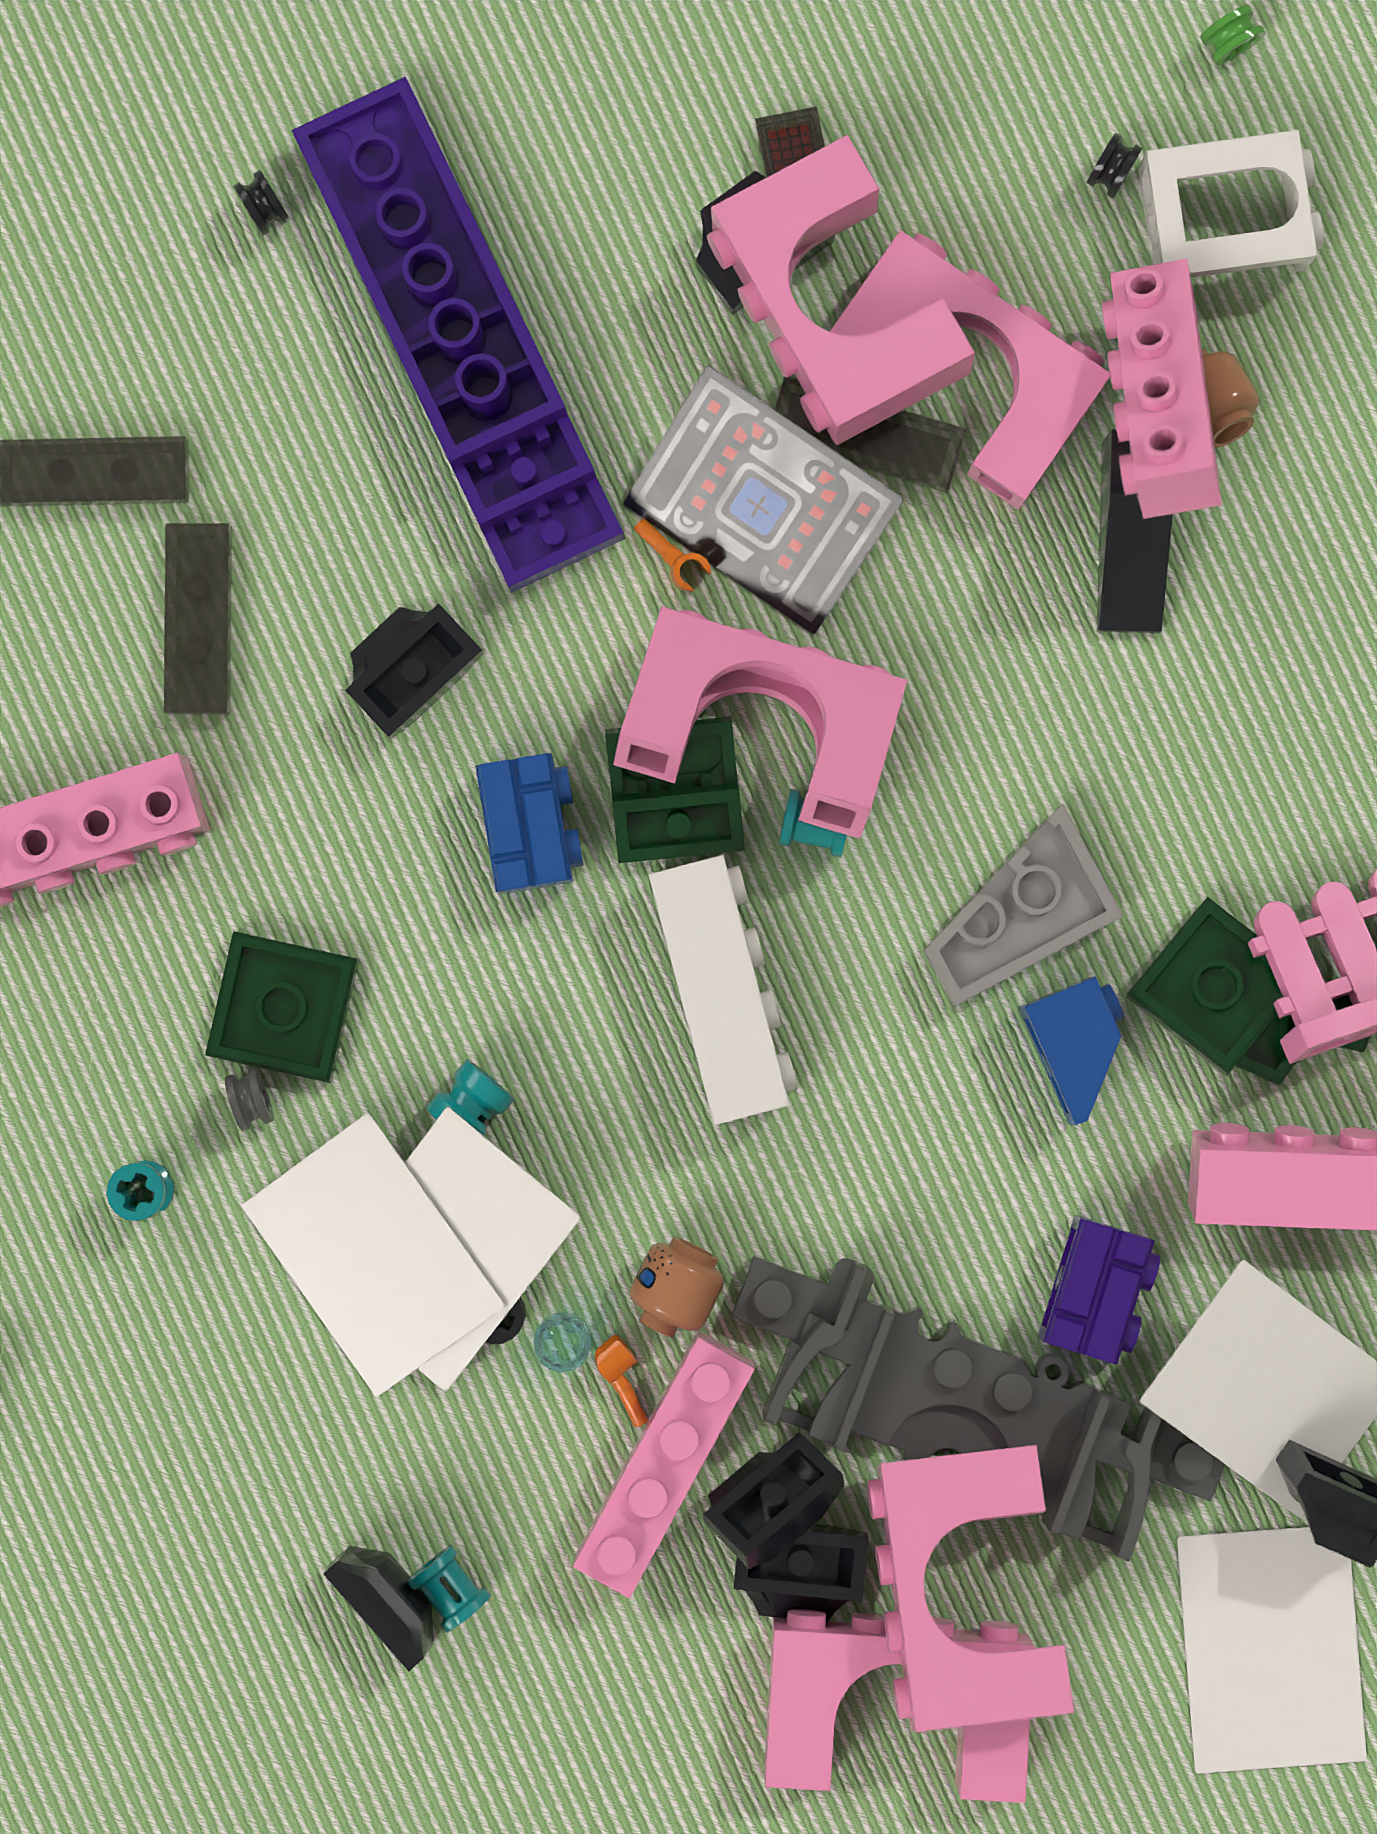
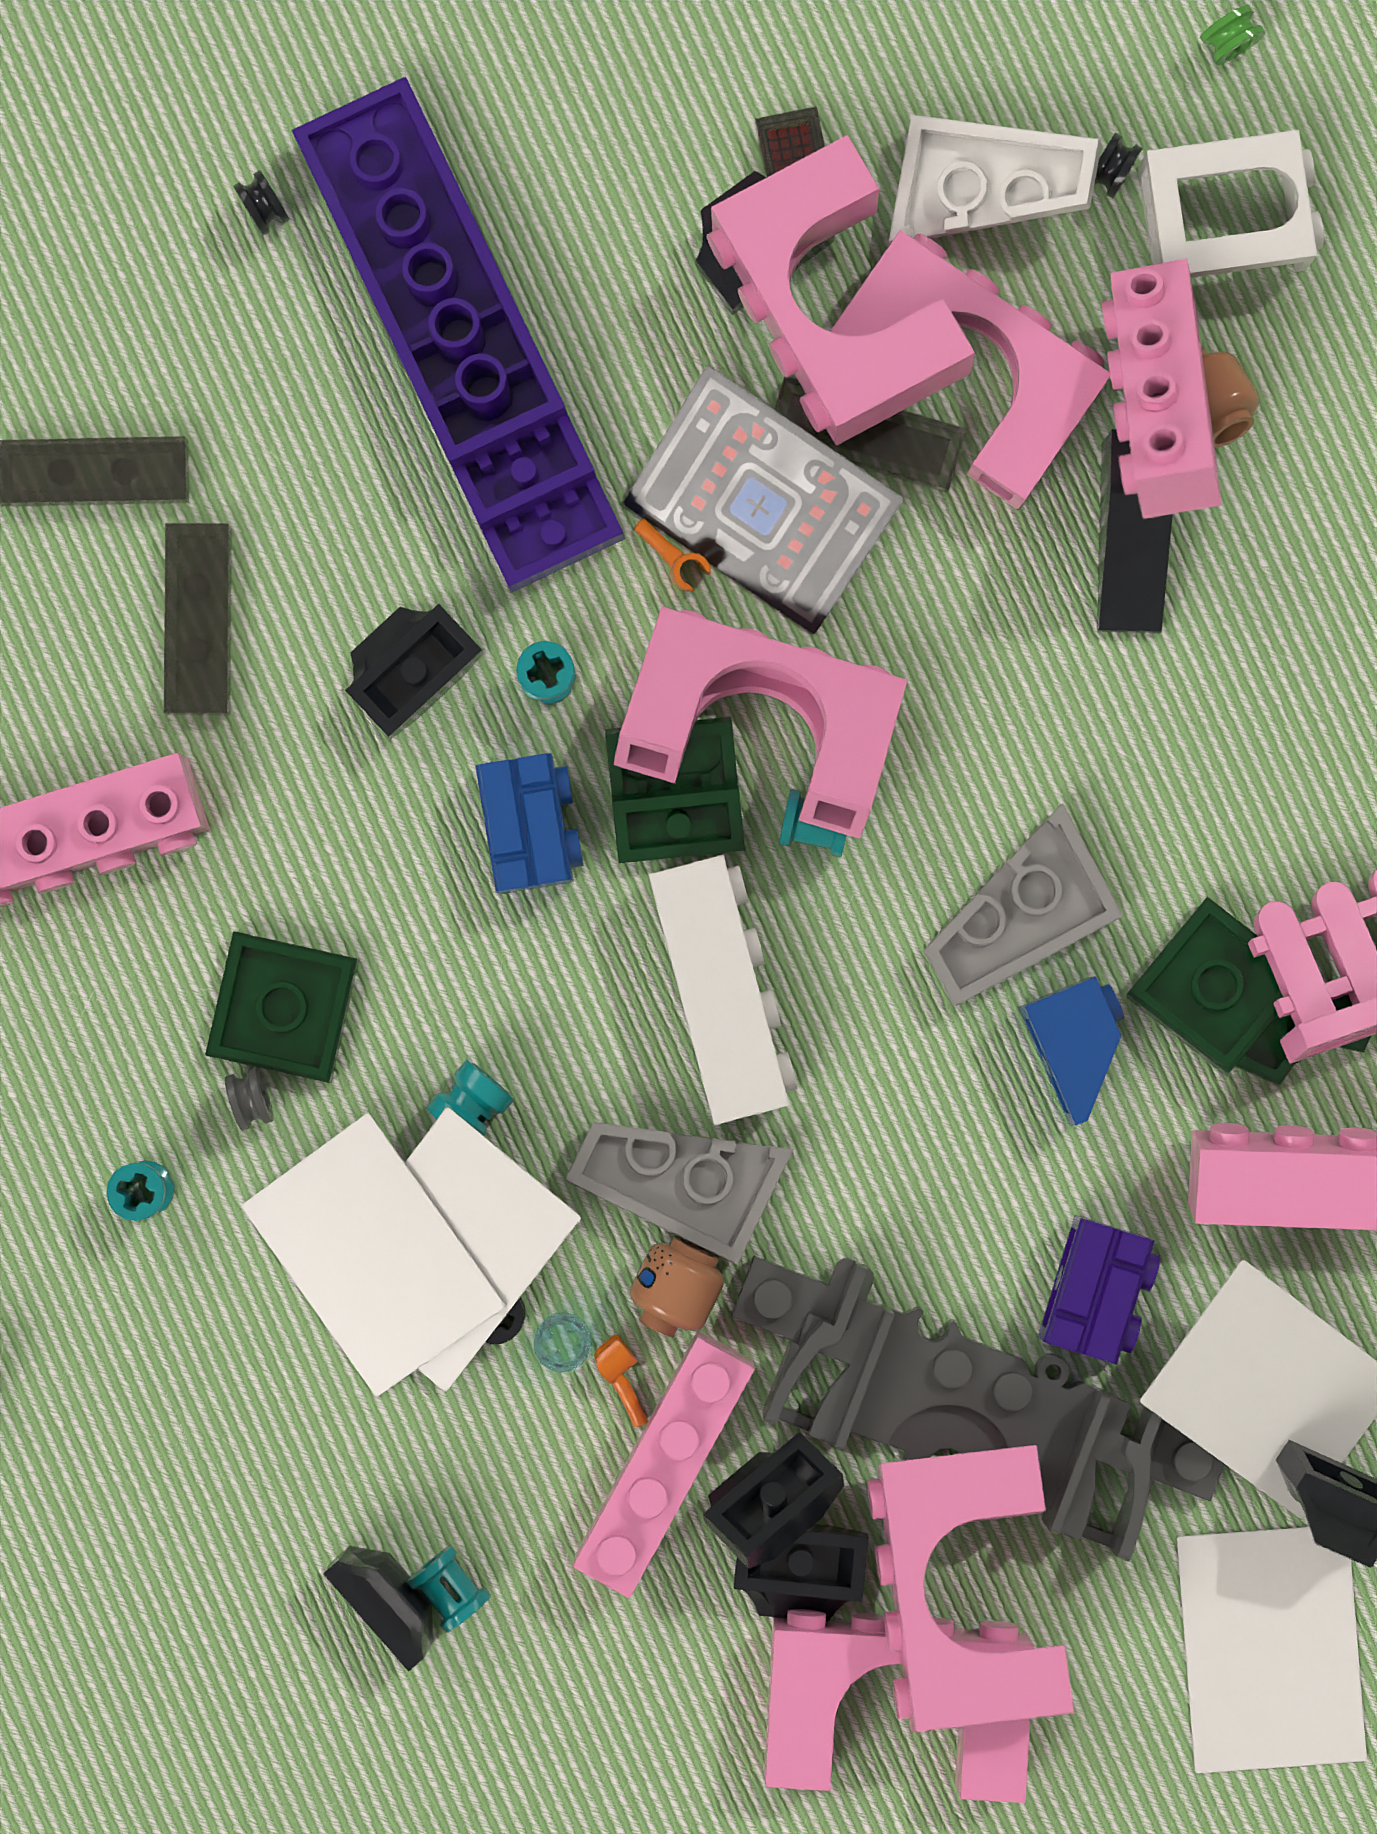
none -> teal bush [516,641,576,705]
none -> light grey wing [565,1122,794,1265]
none -> white wing [889,115,1102,243]

